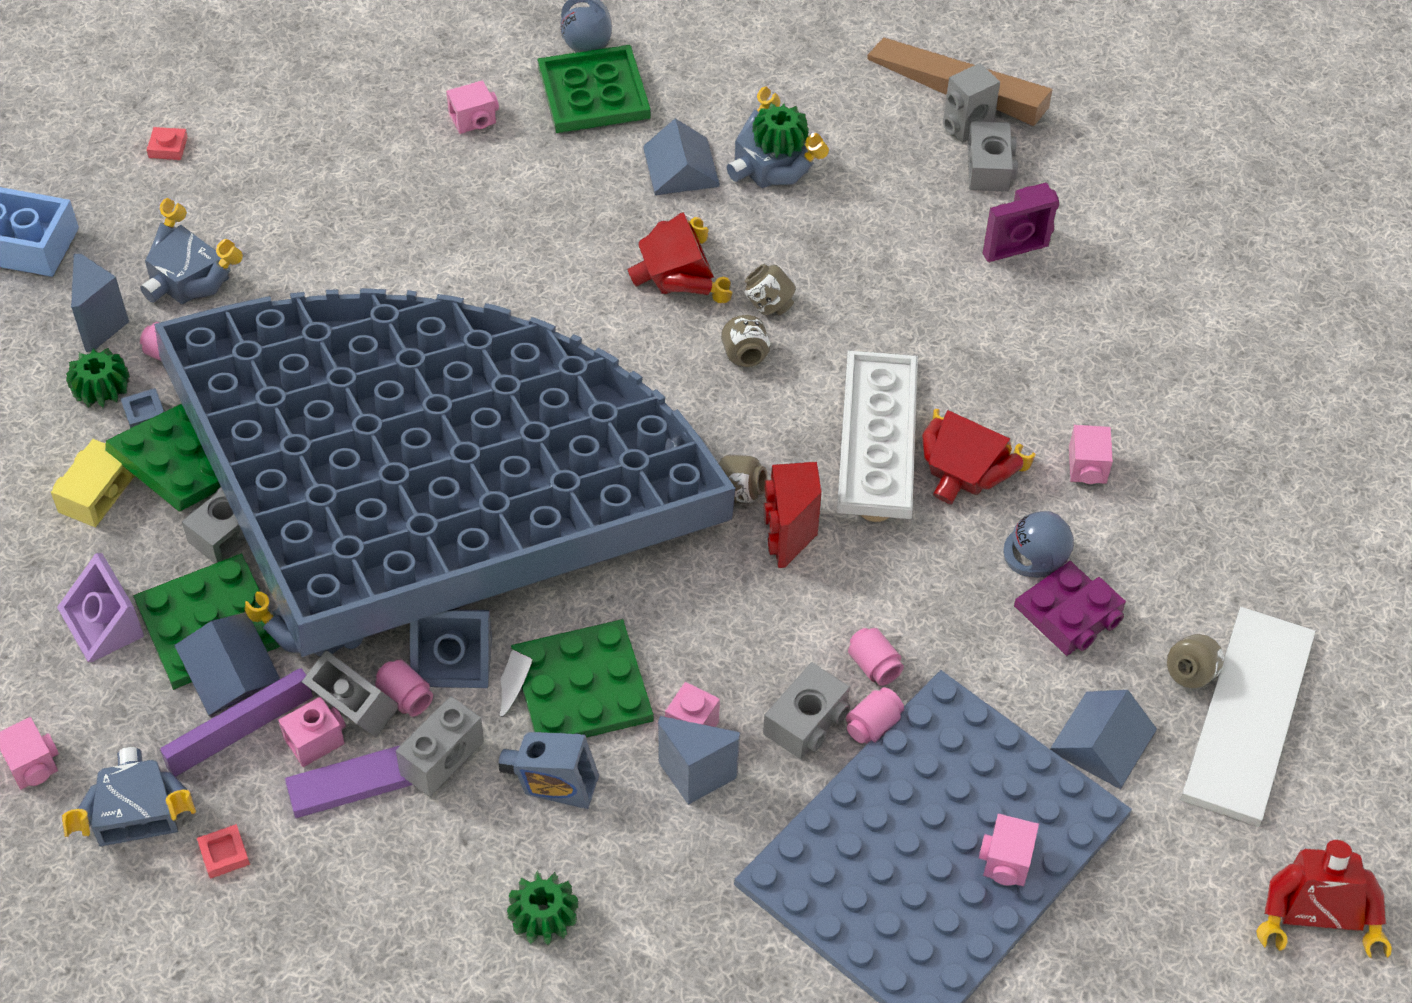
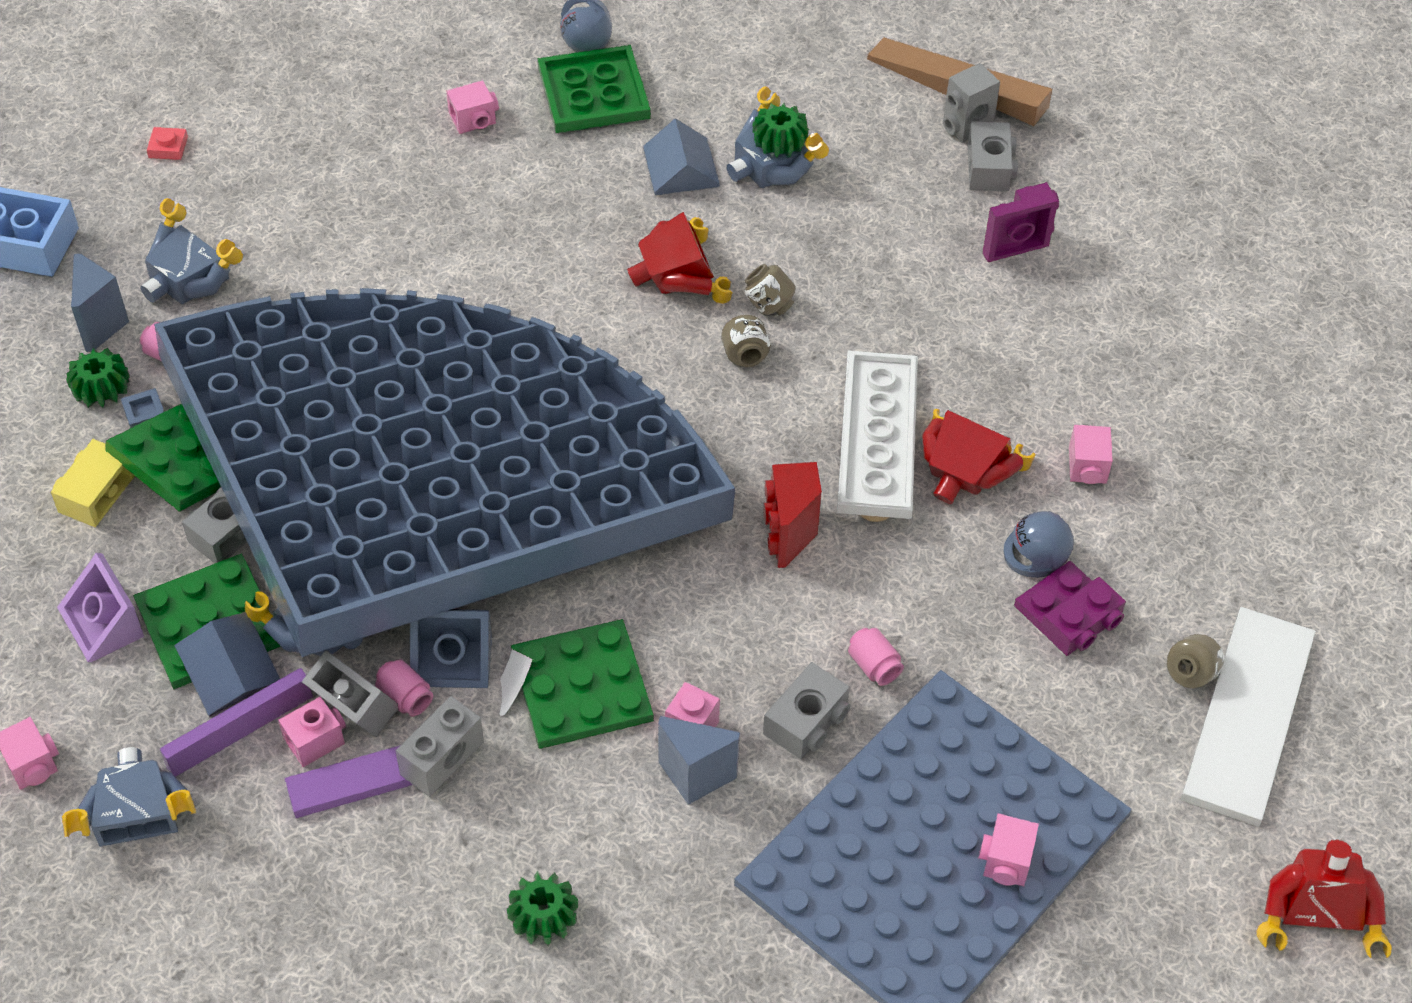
coral tile [197,824,250,879] -> none
sand blue torso [499,732,599,809] -> none
dark tan head [718,454,768,504] -> none
bright pink brick [846,687,904,744] -> none
sand blue slope [1050,689,1157,790] -> none

